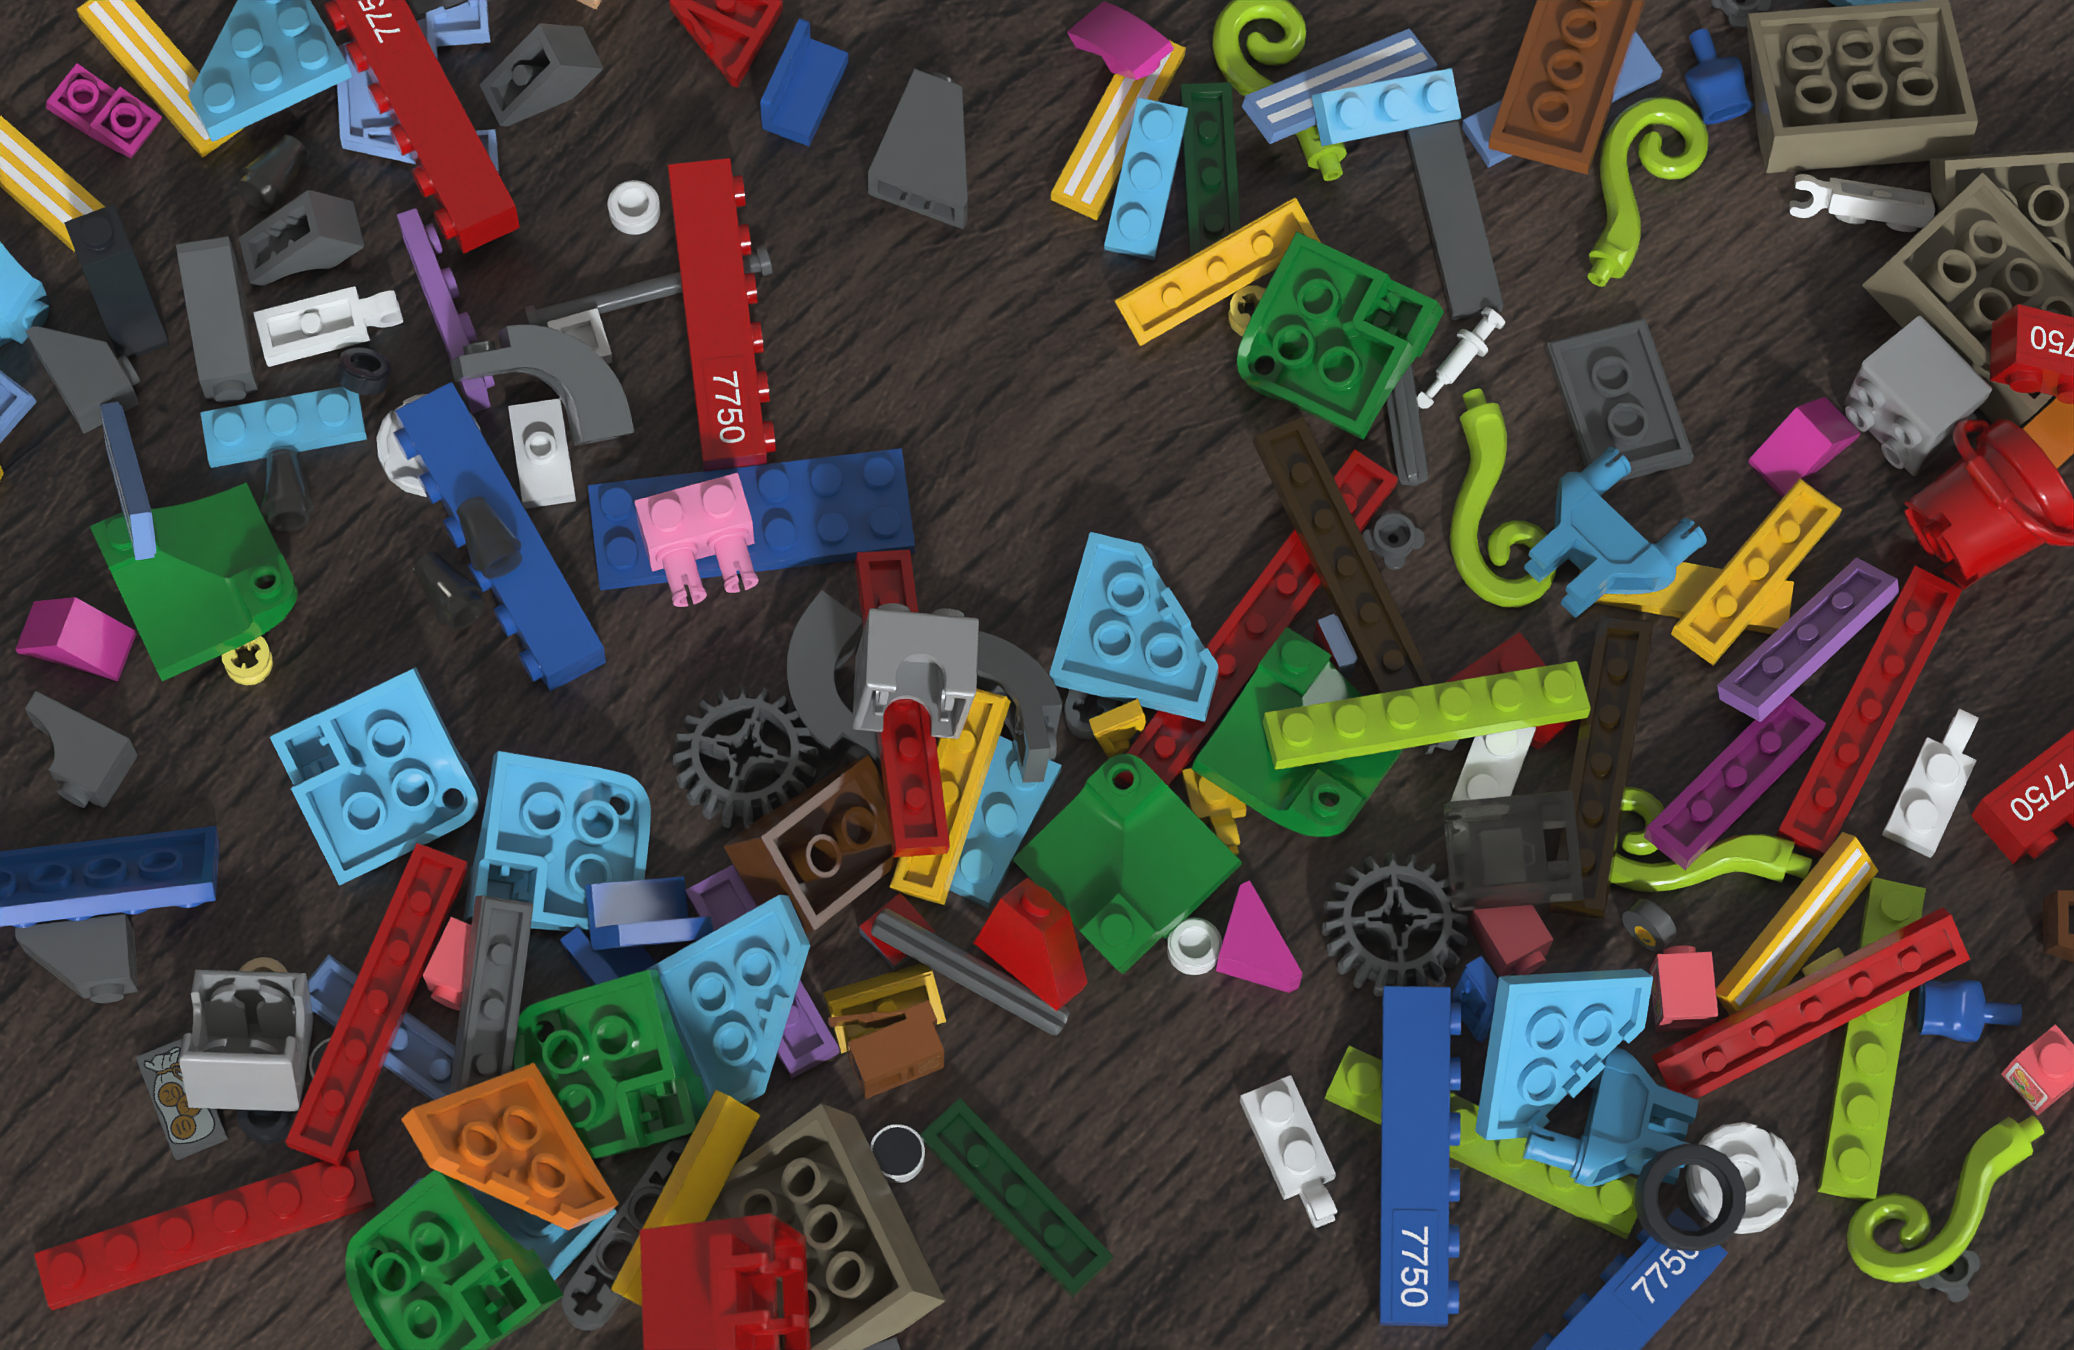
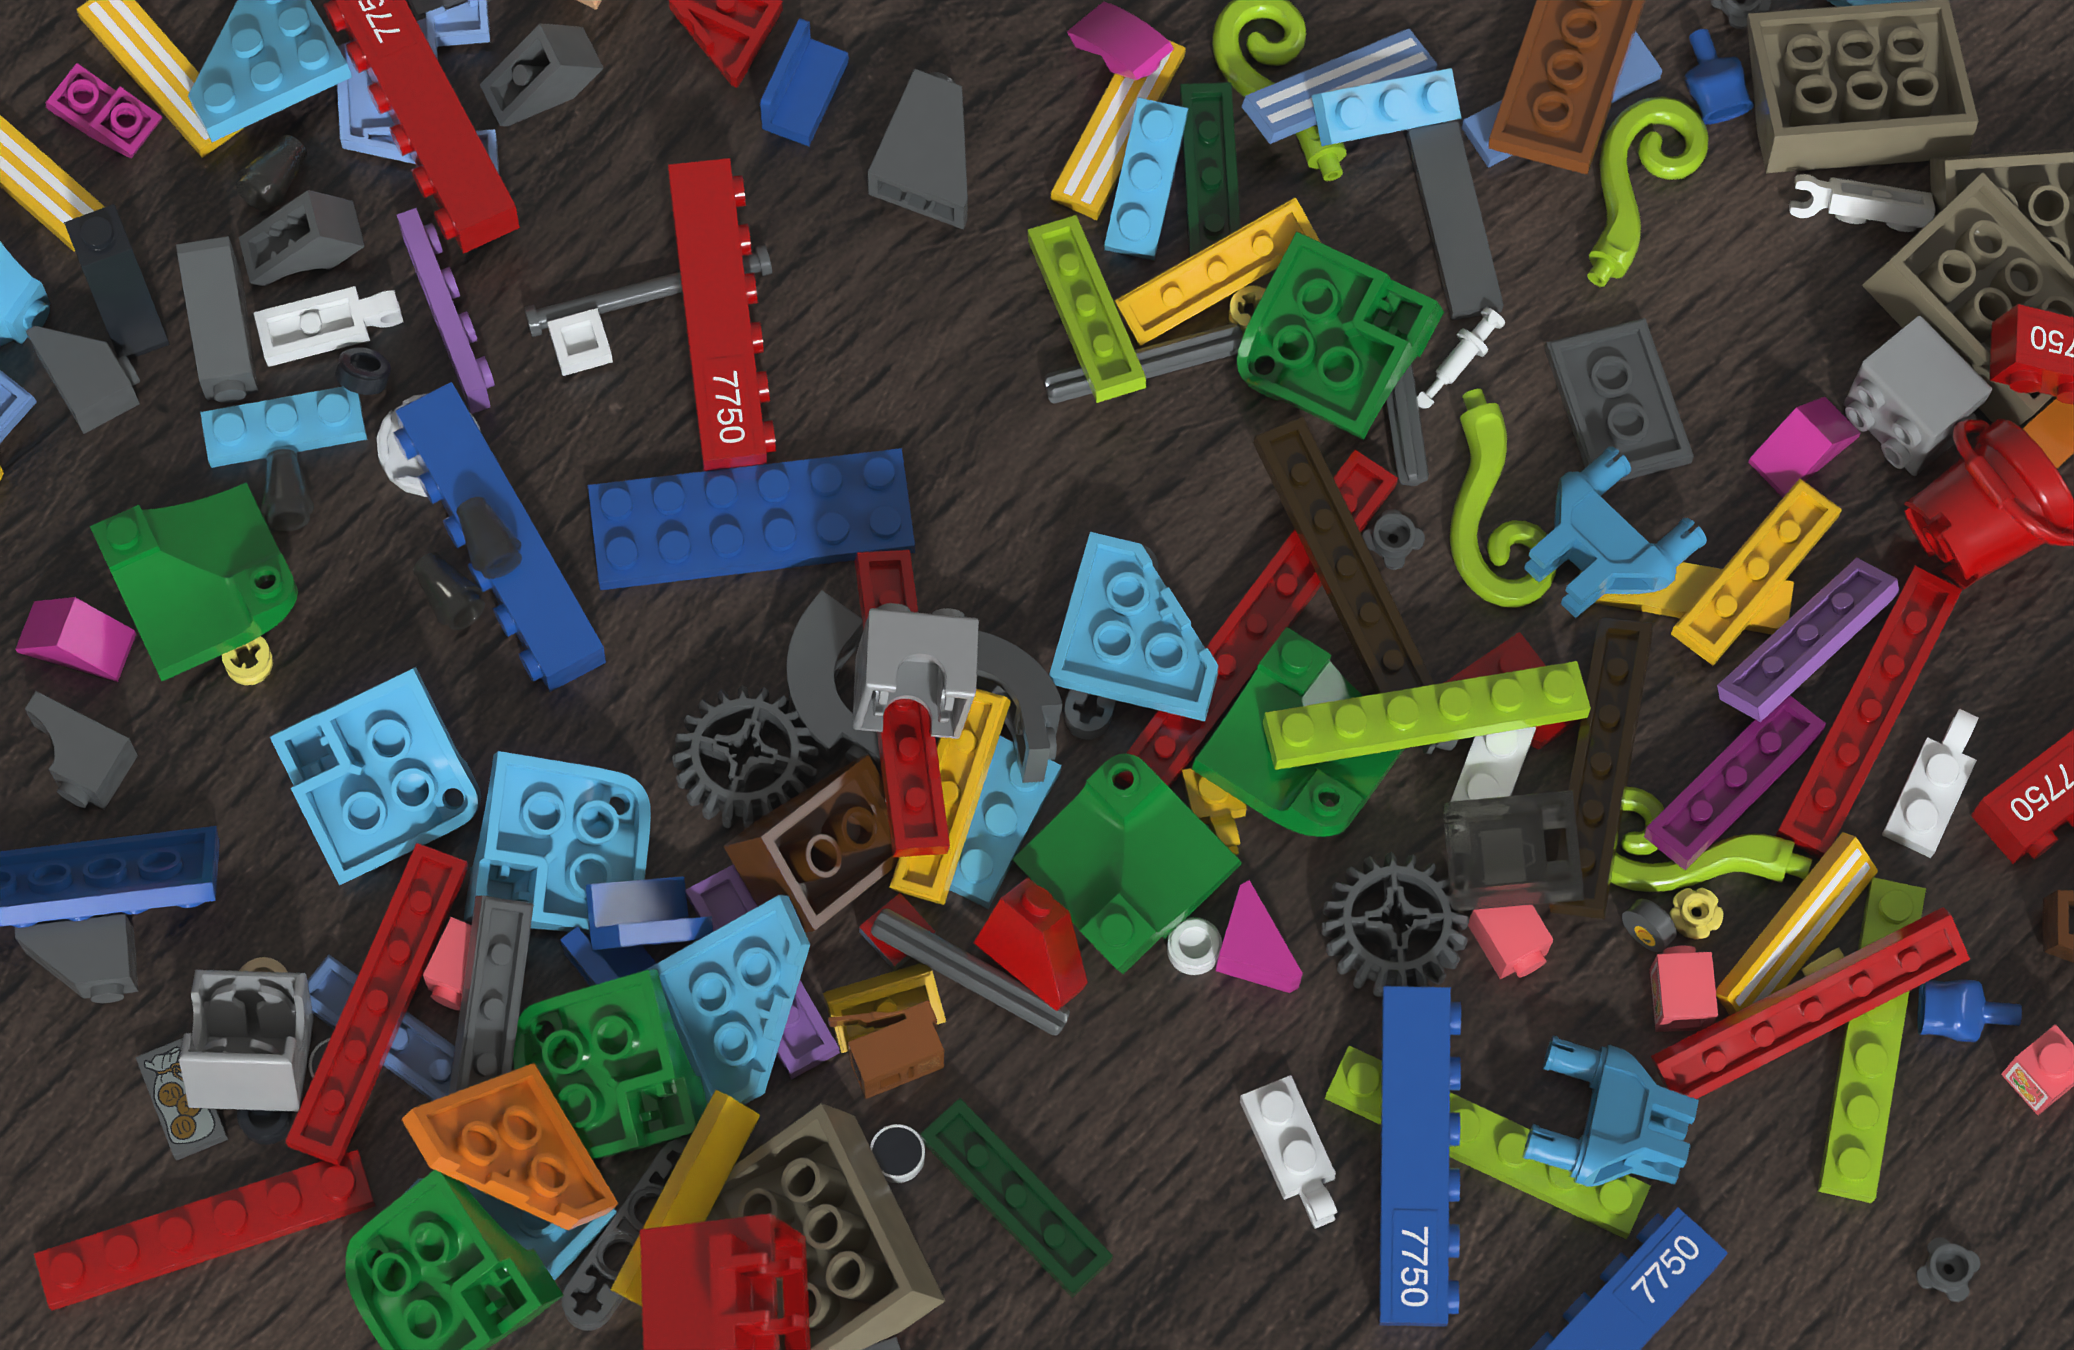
medium blue tile [100,401,157,560] -> none
dark grey arch [451,325,634,446] -> none
white plate [508,398,576,509] -> none
white tile [608,180,660,235] -> none
bright pink brick [634,473,759,607] -> none
yellow tile [1089,699,1146,759] -> none
sand blue tile [1313,614,1357,680] -> none
blue plate [1450,956,1498,1042] -> none
medium azure plate [1475,969,1653,1140] -> none
black tyre [1634,1144,1746,1251] -> none
white tile [1685,1122,1799,1234] -> none
lime plant [1846,1115,2044,1283] -> none
none -> lime plate [1028,215,1146,403]
none -> dark grey axle [1044,323,1243,403]
none -> light yellow plate [1669,888,1723,939]

